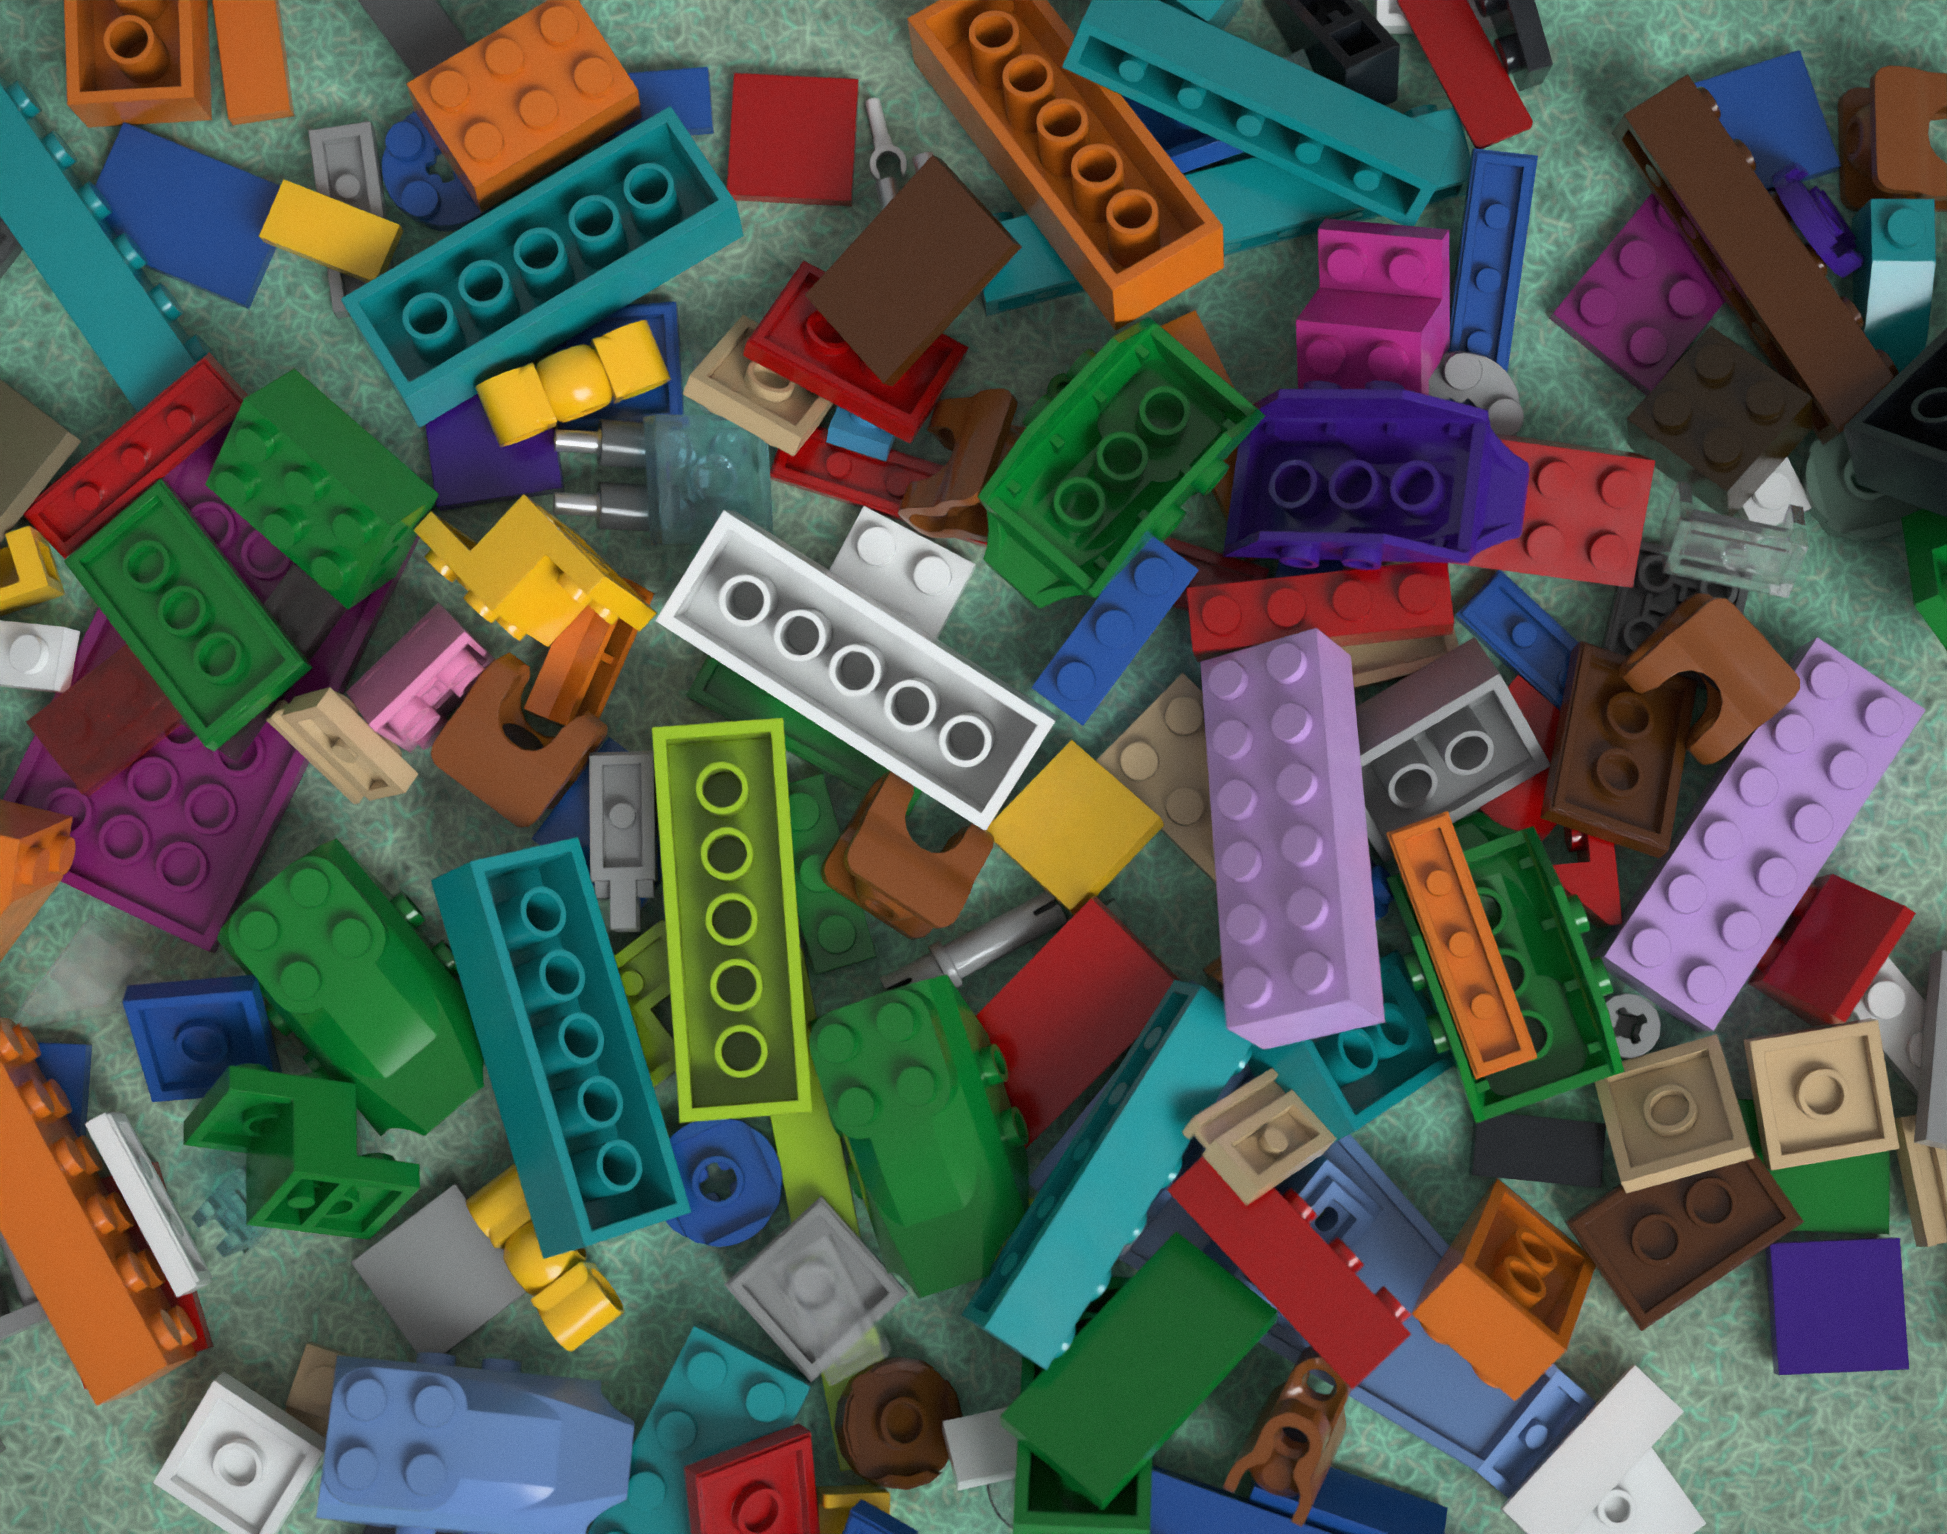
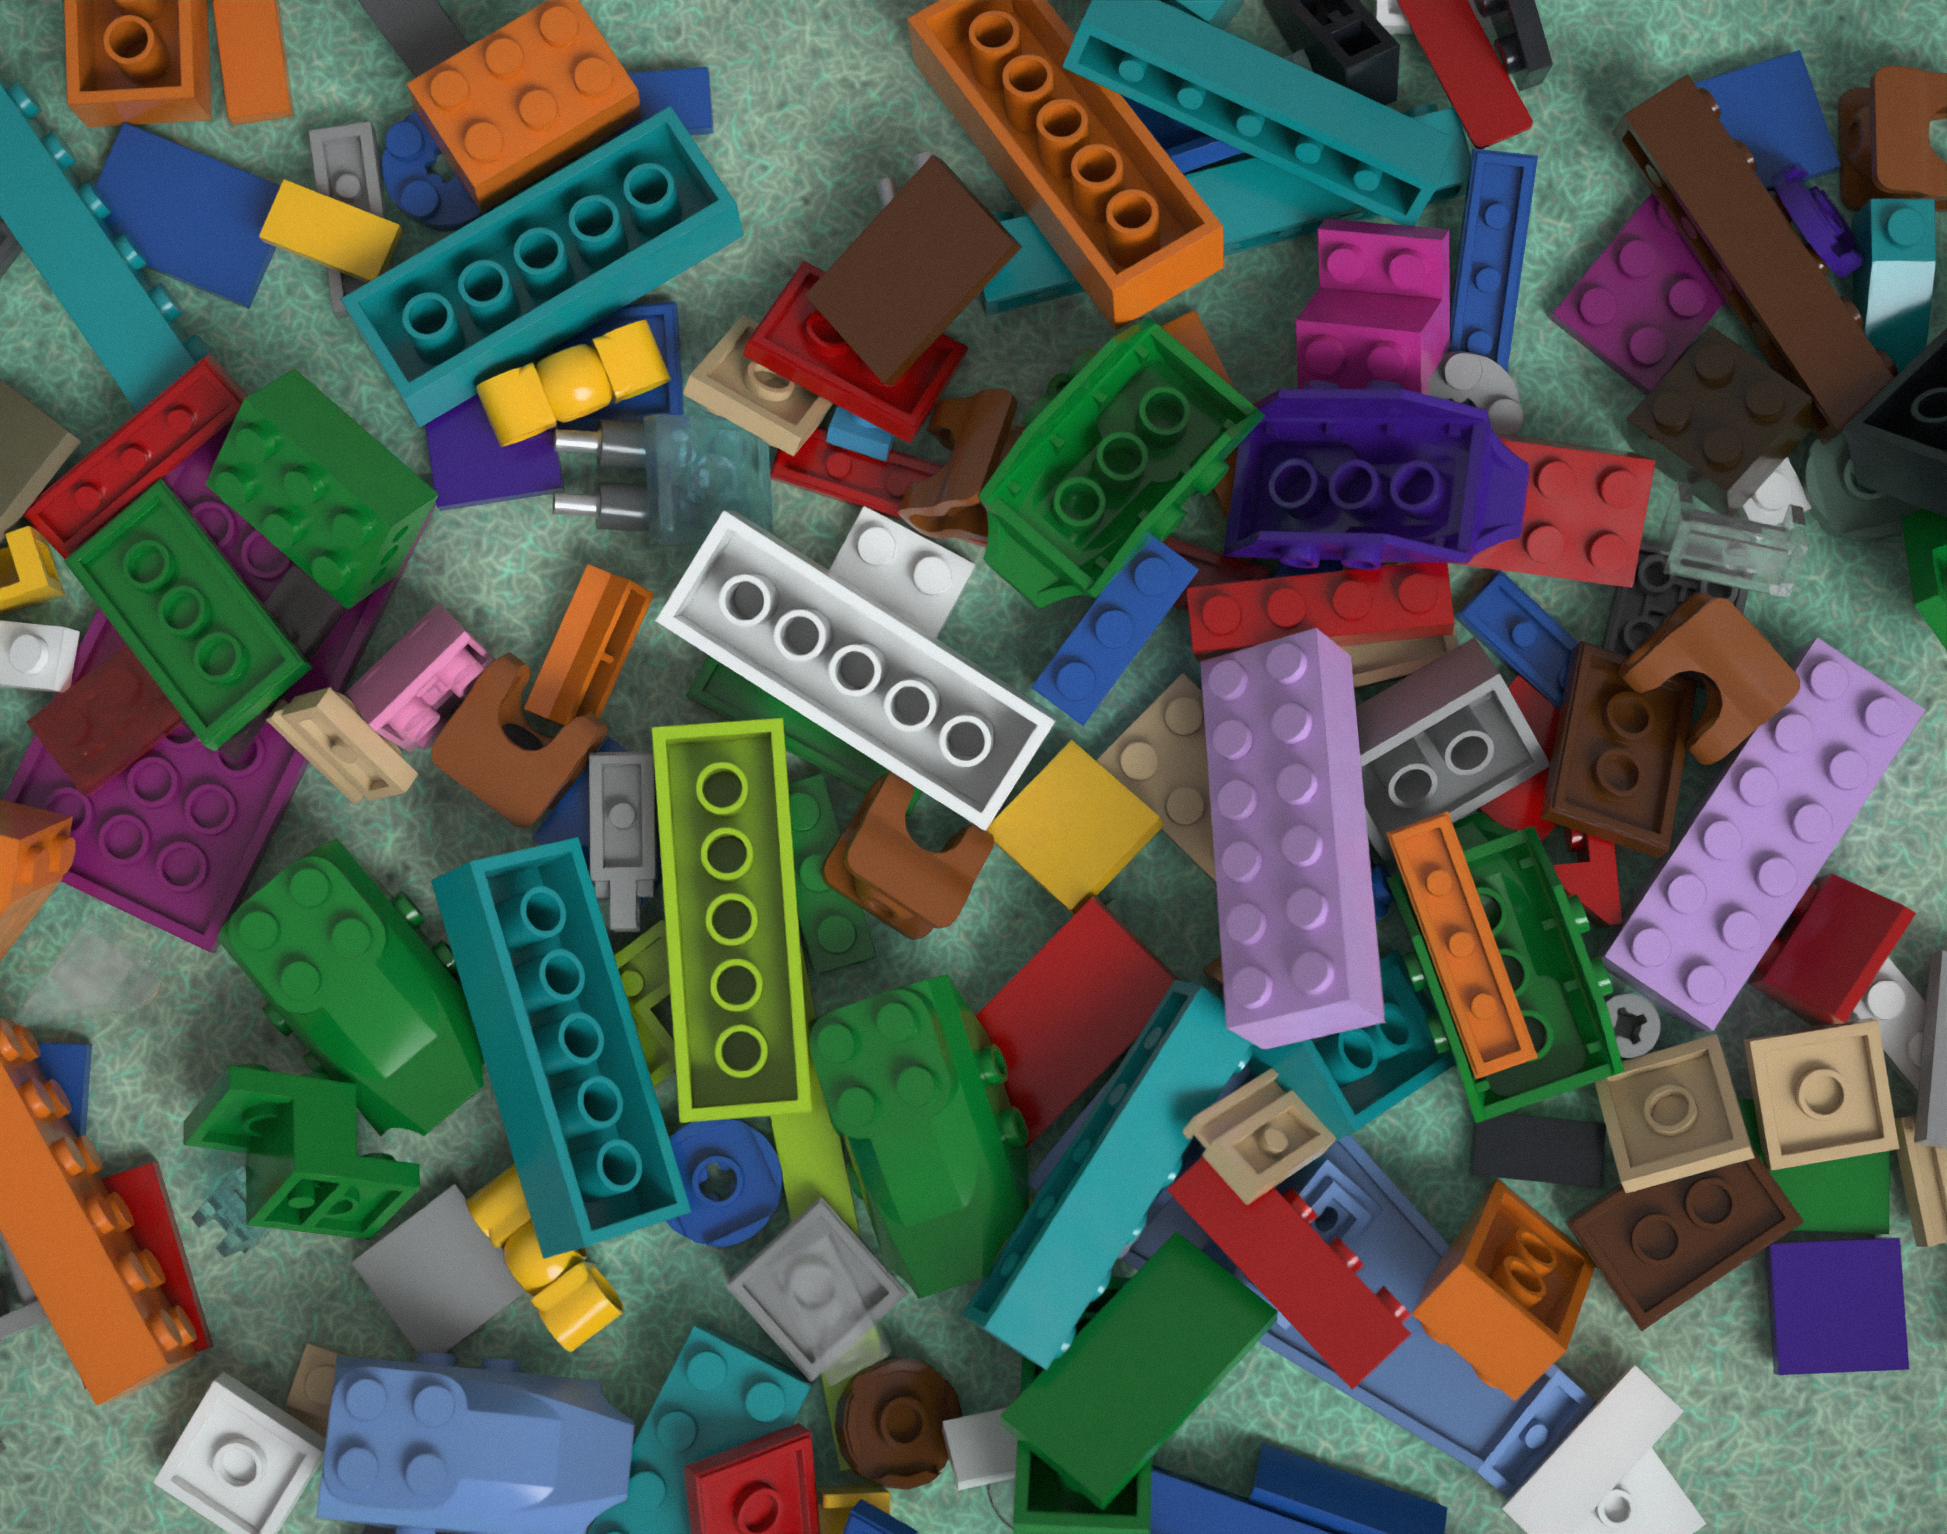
white tile [85,1112,213,1297] -> none
blue plate [122,975,282,1102] -> none
yellow bracket [413,494,657,647] -> none
red tile [727,73,859,207] -> none
white hand [865,98,907,181] -> none
light grey pin [879,890,1067,991] -> none
dark orange piece [1223,1346,1352,1527] -> none

